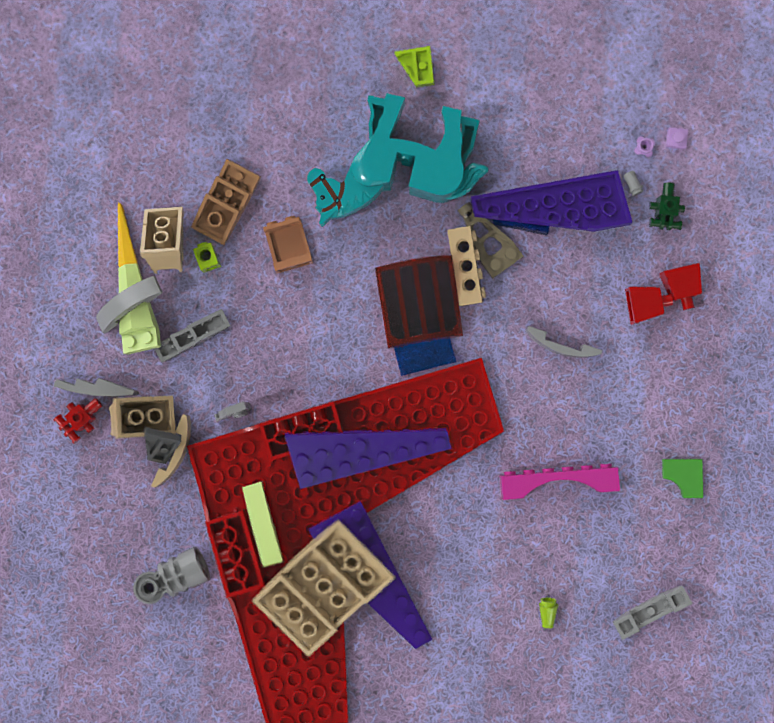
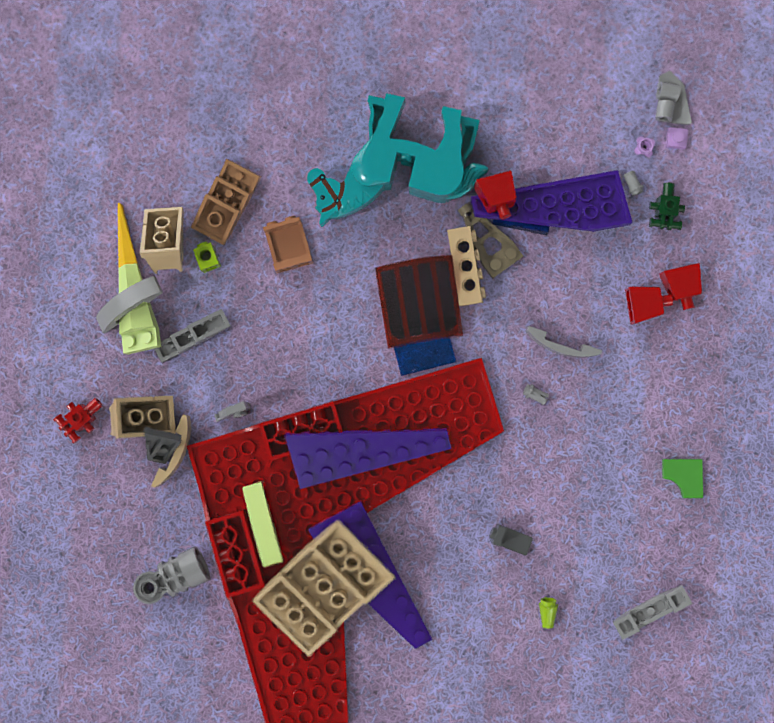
light grey slope [54,378,138,397] -> none
lime wing [395,46,435,88] -> none
dark pink arch [500,463,620,500] -> none
none -> red torso [474,170,516,220]
none -> dark grey bracket [489,524,533,556]
none -> light grey pin [523,384,549,405]
none -> light grey panel [655,71,692,125]

